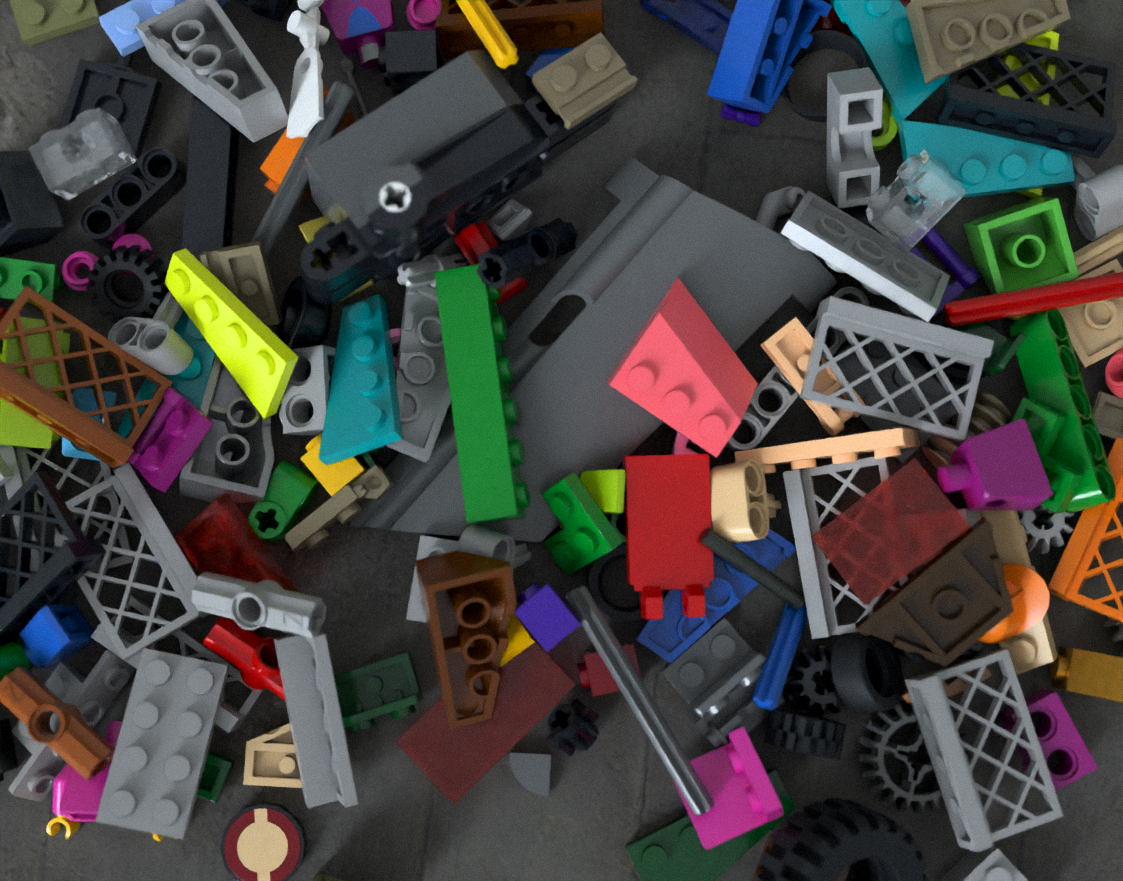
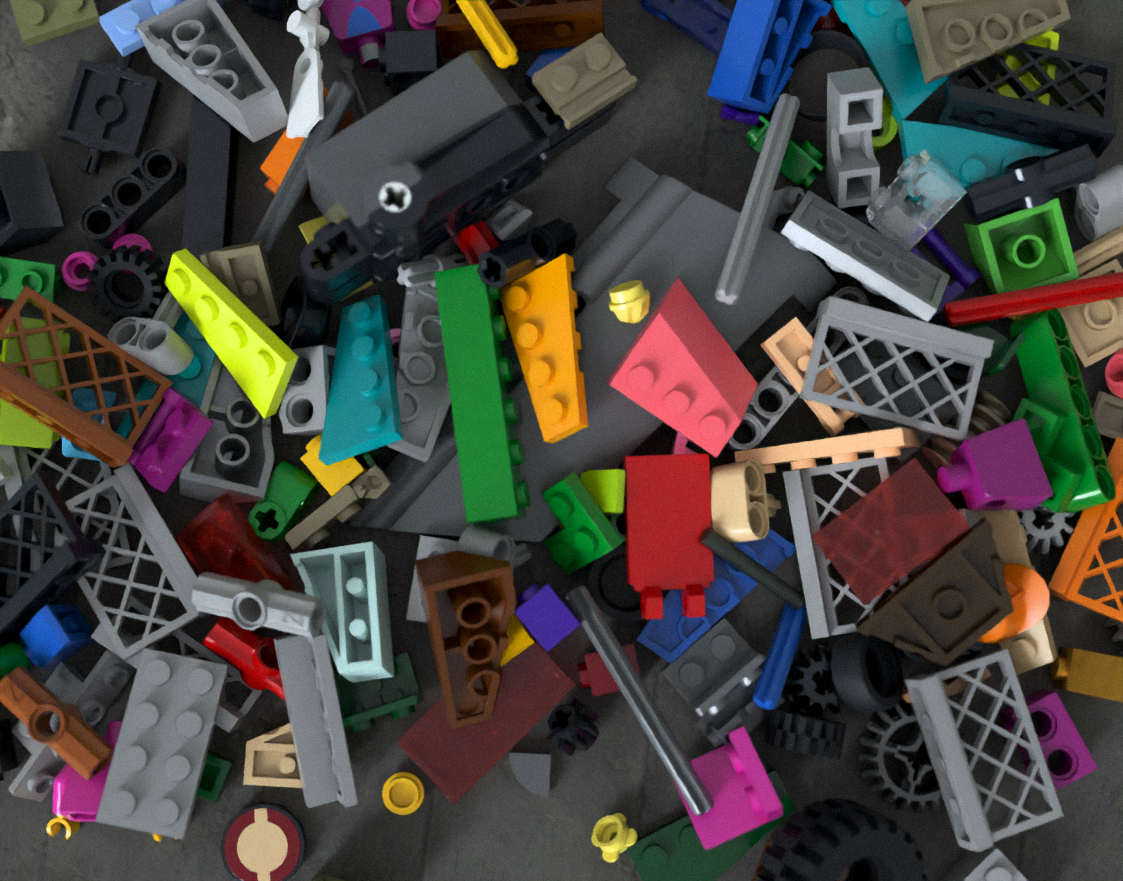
clear brick [28,107,137,200] -> none
none -> light aqua wedge [290,541,395,683]
none -> yellow plate [382,771,425,815]
none -> light orange wing [500,253,588,444]
none -> light yellow plate [591,813,638,863]
none -> light yellow plate [608,280,651,323]
none -> light grey axle [715,93,800,305]
none -> green hinge [746,115,826,189]
none -> black piece [962,142,1098,223]

